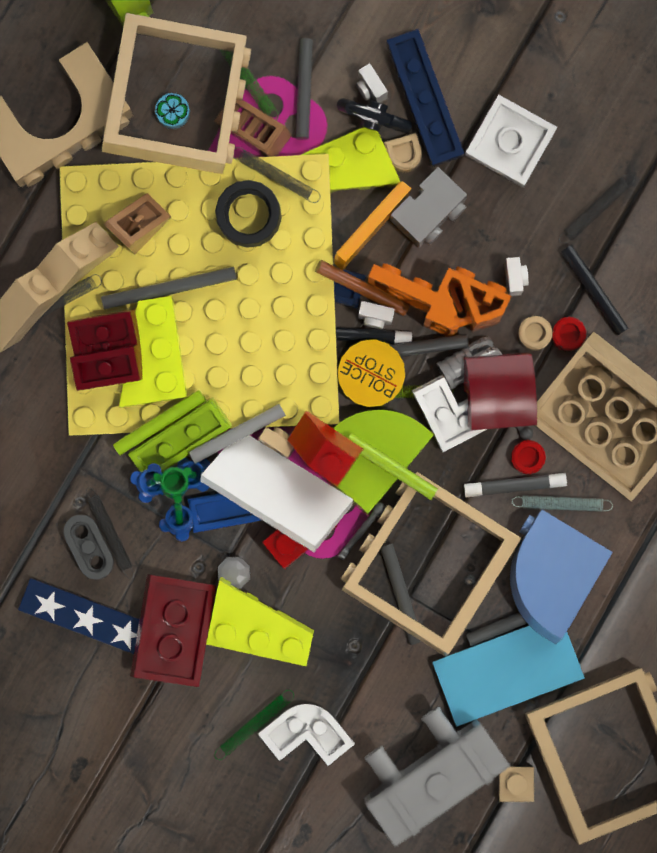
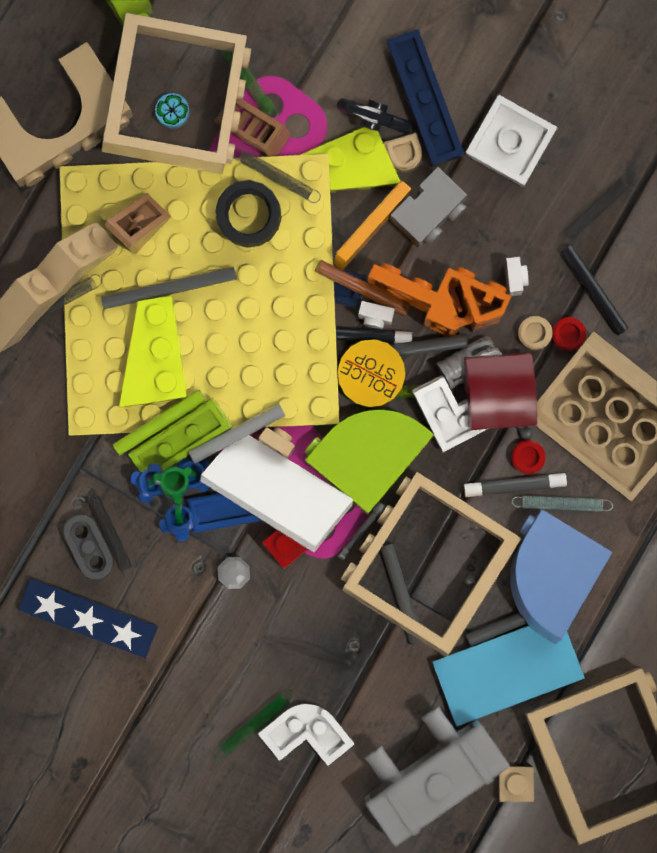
dark red slope [67,309,143,391] -> none
dark red plate [130,574,216,687] -> none
neon yellow wing [206,577,314,666] -> none
red slope [287,411,364,487] -> none
dark grey bar [296,38,313,140] -> none
lime bar [348,433,438,500] -> none
white plate [356,63,388,103] -> none

